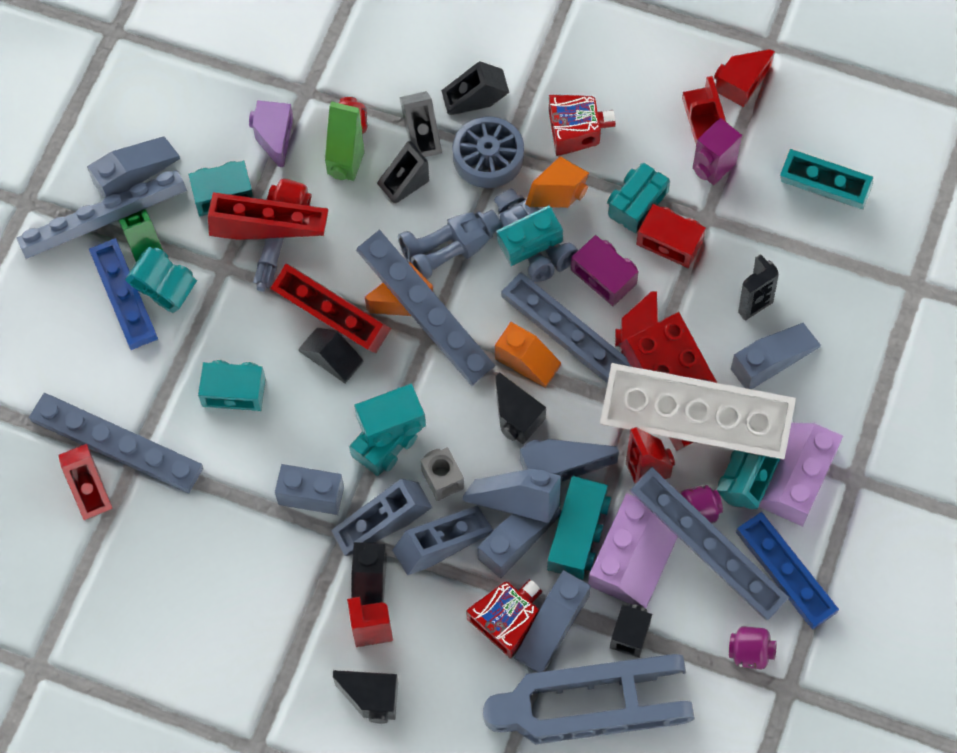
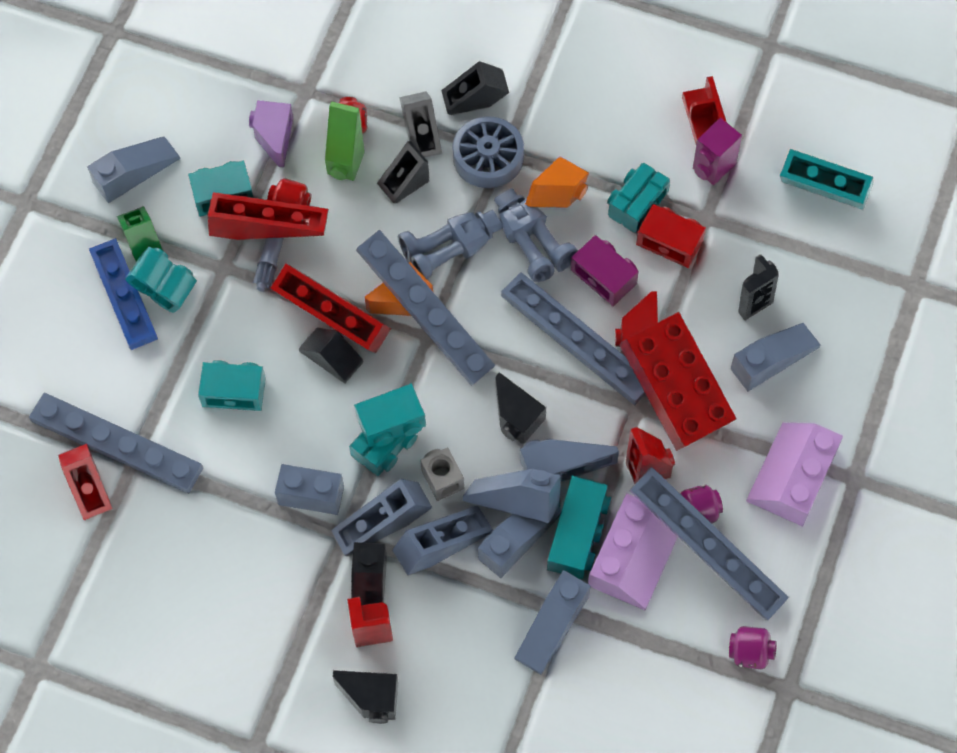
sand blue plate [16,170,187,259] -> none
red torso [466,579,542,659] -> none
sand blue piece [483,654,695,745] -> none
orange slope [495,322,561,388] -> none
teal brick [496,205,563,266] -> none
red torso [548,95,616,156] -> none
white plate [600,363,796,460] -> none
black brick [610,604,653,658] -> none
red slope [714,49,775,107] -> none
teal brick [717,450,780,510] -> none
blue plate [736,512,839,630] -> none

